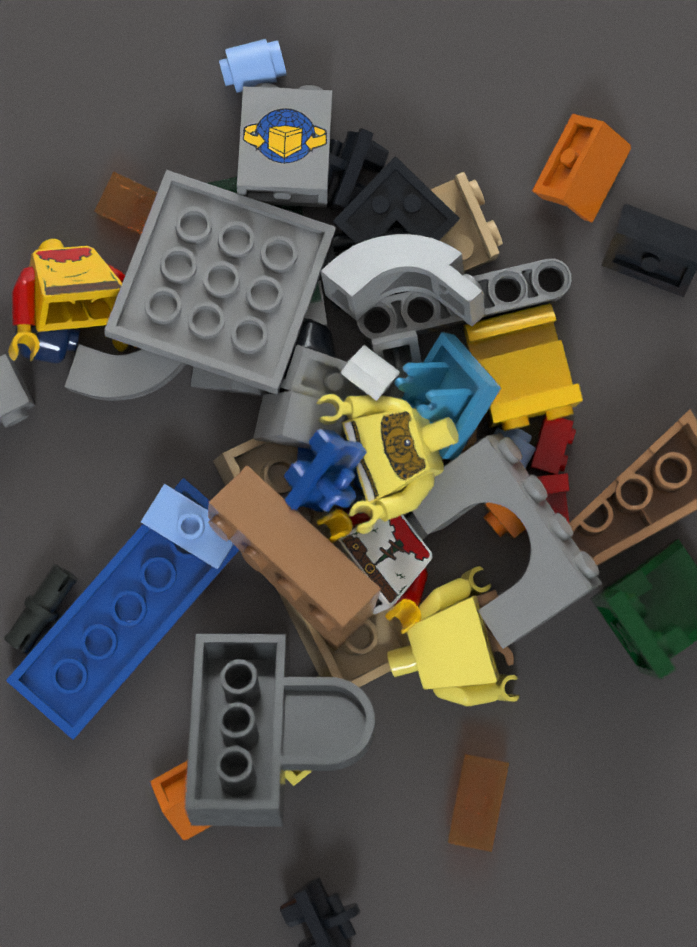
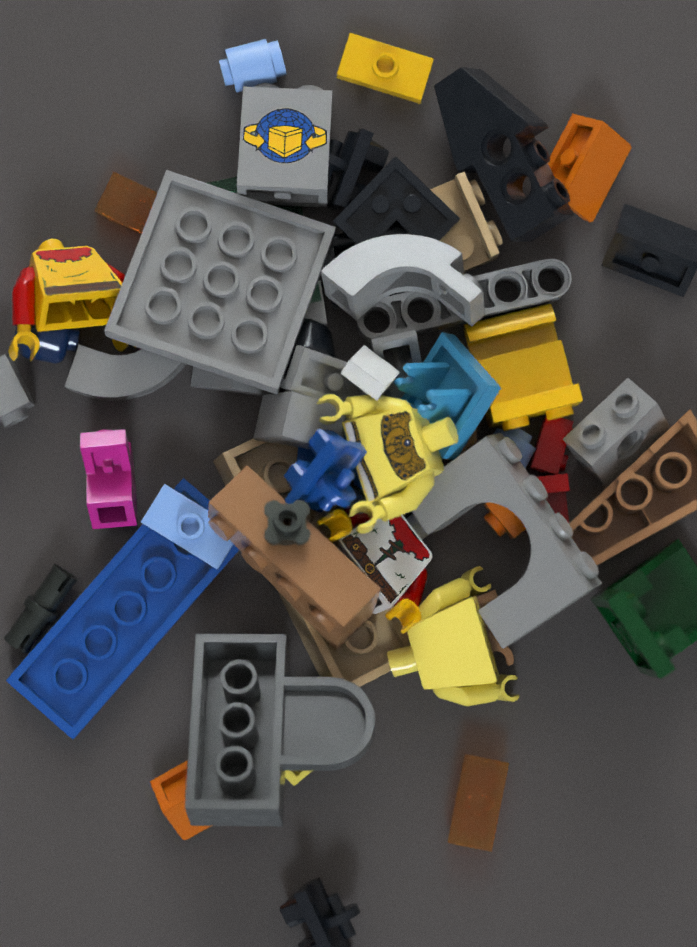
none -> dark pink brick [80,429,137,529]
none -> pearl dark grey plate [264,500,310,545]
none -> yellow plate [337,33,434,104]
none -> black brick [434,67,574,242]
none -> light grey brick [563,378,670,488]

